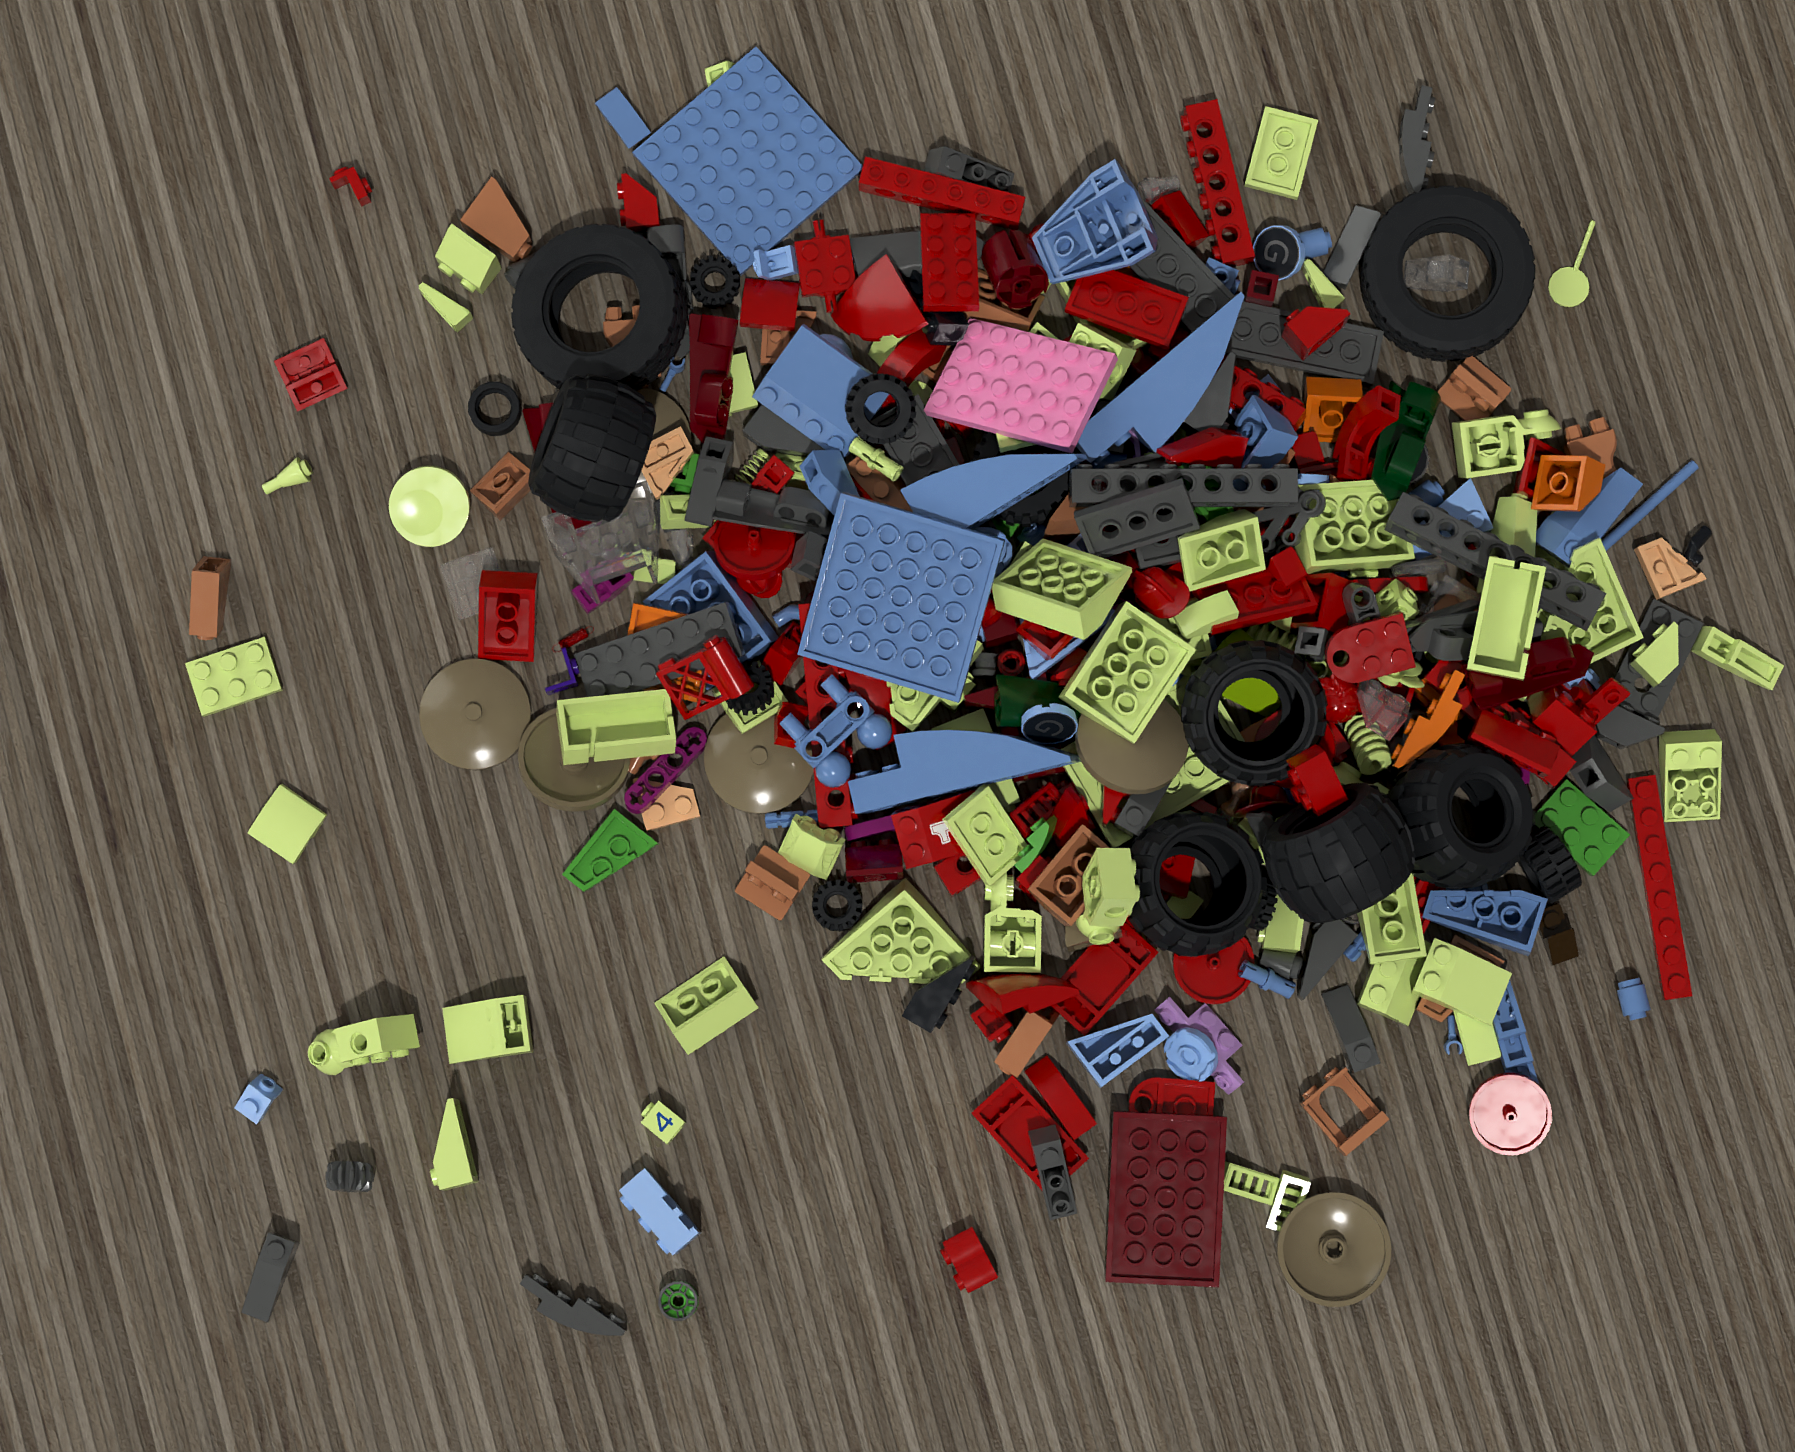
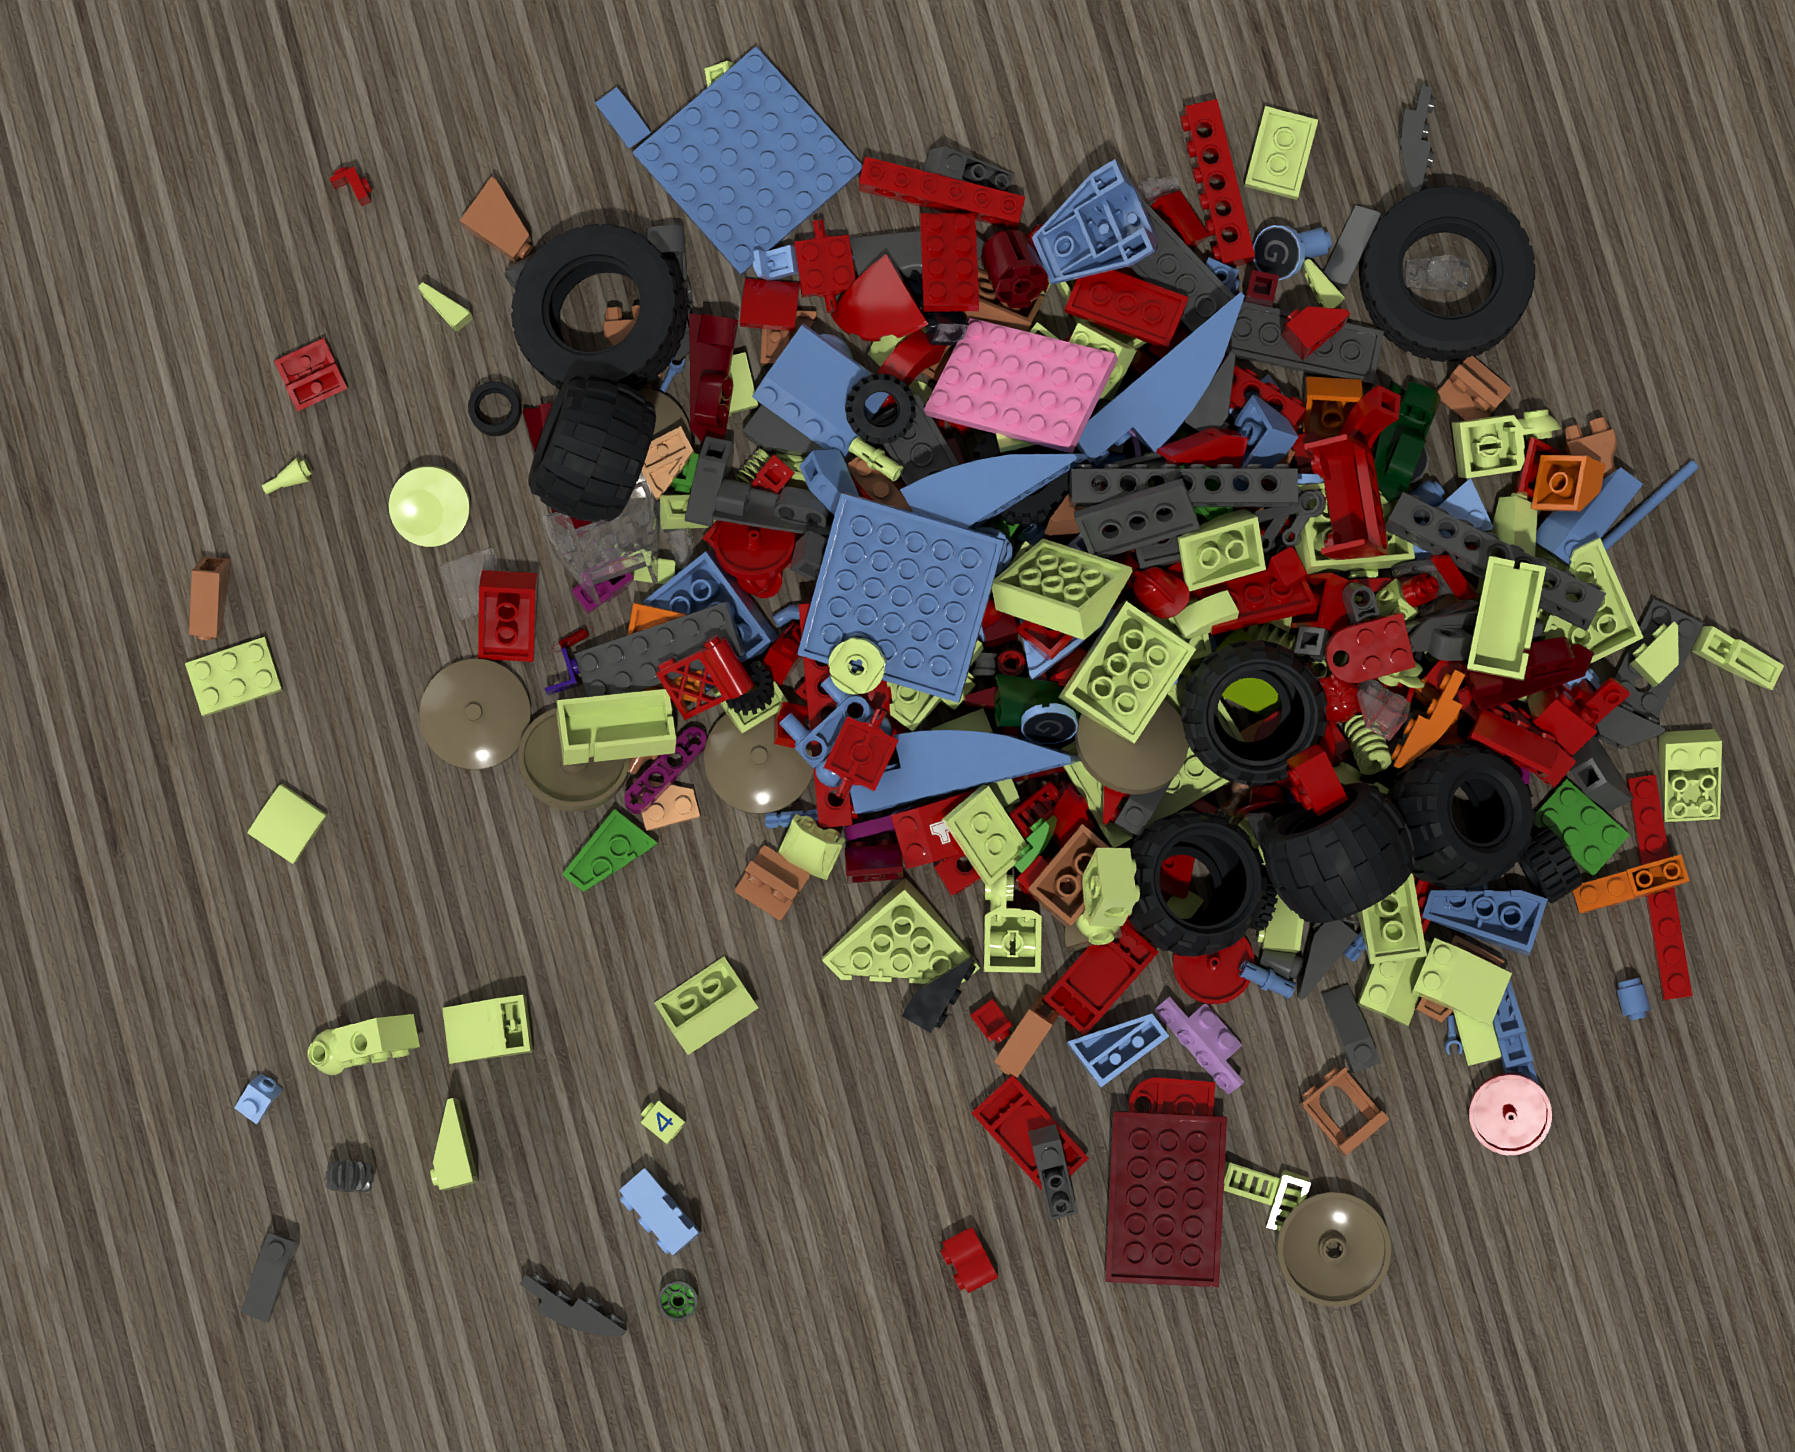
yellowish green slope [435,224,502,294] -> none
nougat slope [470,452,531,521] -> none
red slope [617,173,660,232] -> none
black tyre [690,256,740,309] -> none
black tyre [812,880,863,932] -> none
red brick [966,972,1079,1014] -> none
red slope [1024,1056,1097,1141] -> none
light blue tile [1164,1027,1218,1082] -> none
dark brown slope [1538,903,1579,966] -> none
yellowish green piece [1548,220,1595,308] -> none
light nougat wing [1634,537,1706,600] -> none
black arm [1684,526,1712,567] -> none
none -> red plate [823,708,899,800]
none -> yellowish green plate [829,637,886,694]
none -> red windscreen [1304,434,1389,560]
none -> red plate [1402,573,1439,608]
none -> red piece [1430,555,1476,600]
none -> orange slope [1572,854,1690,914]

